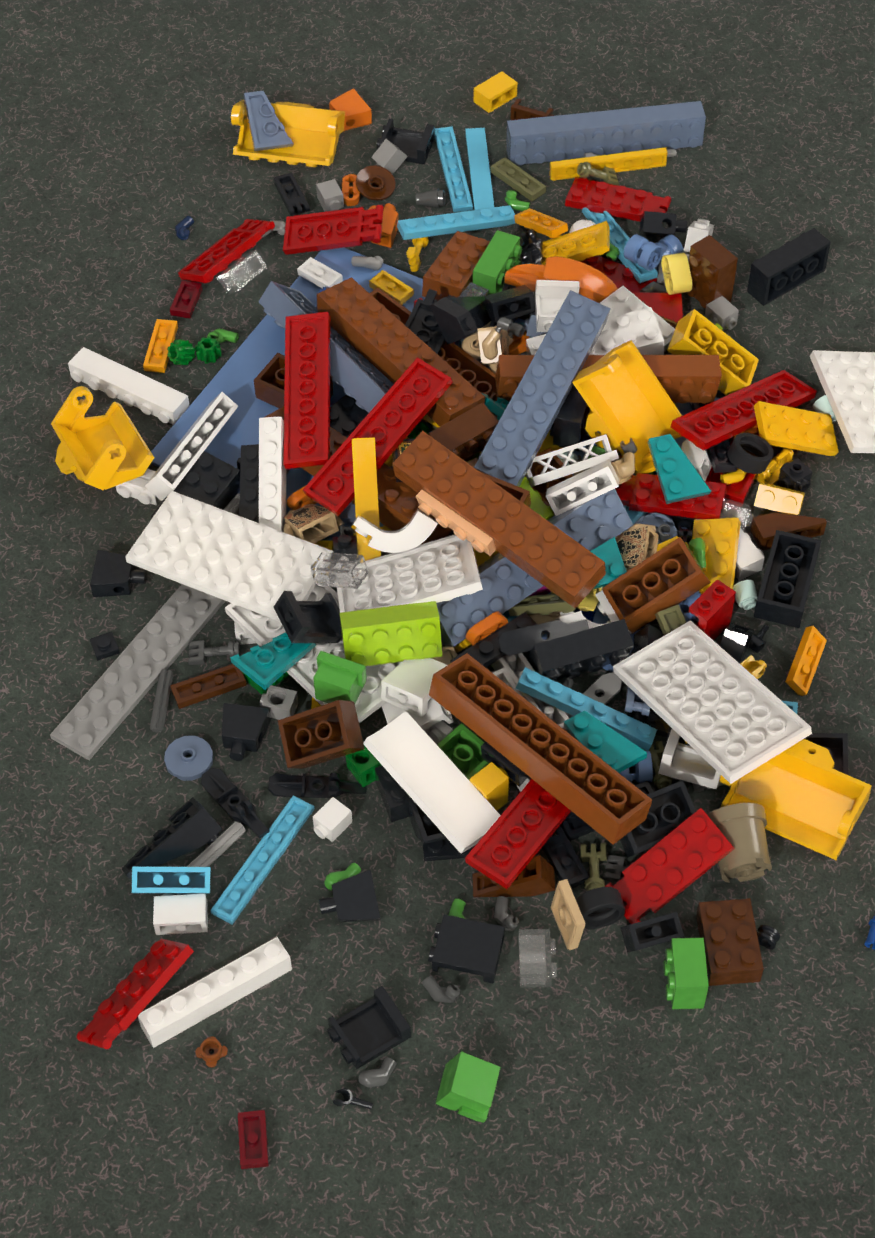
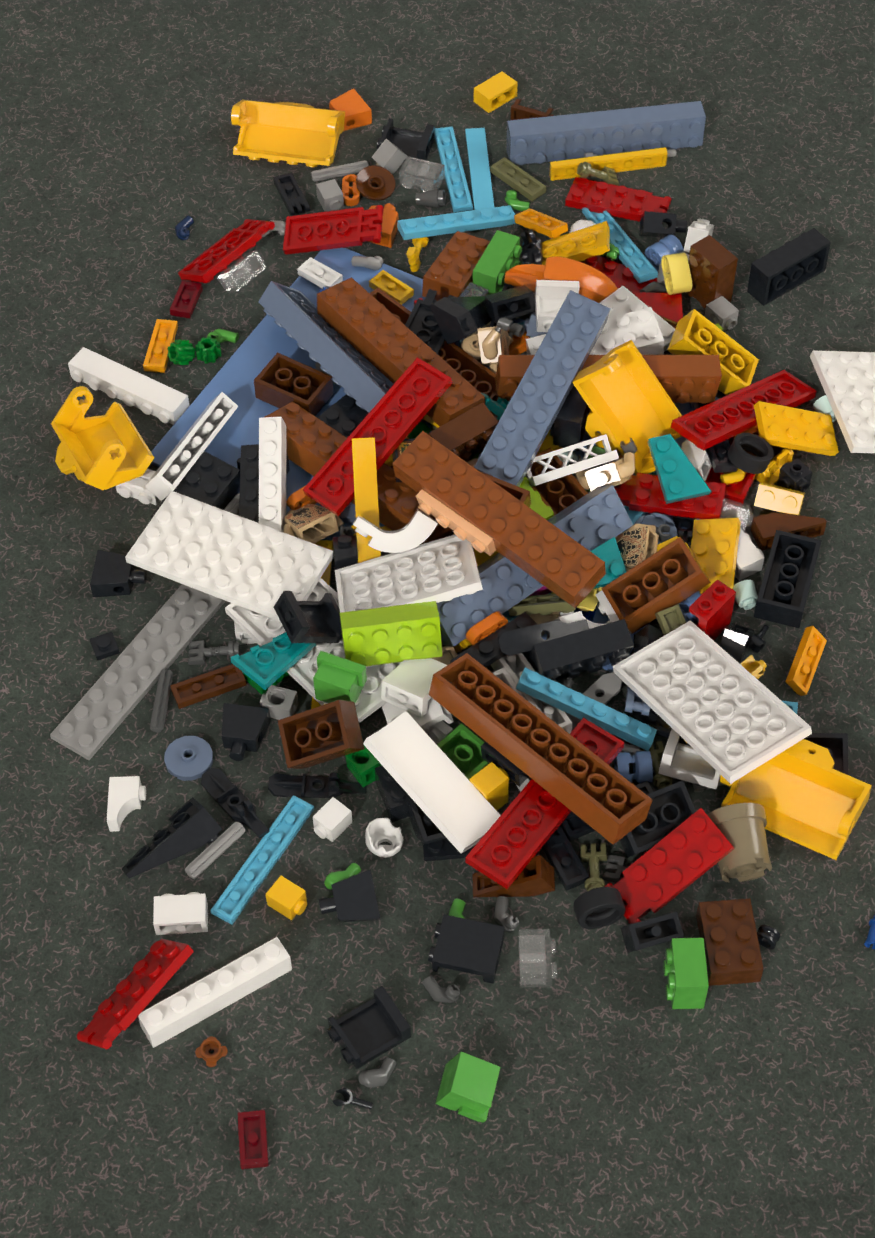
medium azure brick [132,867,210,894] -> none
sand blue wing [244,91,294,151] -> none
red plate [283,312,330,469] -> none
clear brick [310,552,368,589] -> none
white brick [546,459,619,516] -> none
tan tile [551,879,586,950] -> none
teal wing [564,710,647,773] -> none
medium blue wheel [624,234,663,271] -> none
bright green arm [689,538,707,568] -> none
none -> white arch [107,776,146,832]
none -> yellow brick [265,876,307,920]
none -> light grey axle [311,160,369,182]
none -> white hair [365,818,404,858]
none -> clear brick [399,156,445,192]

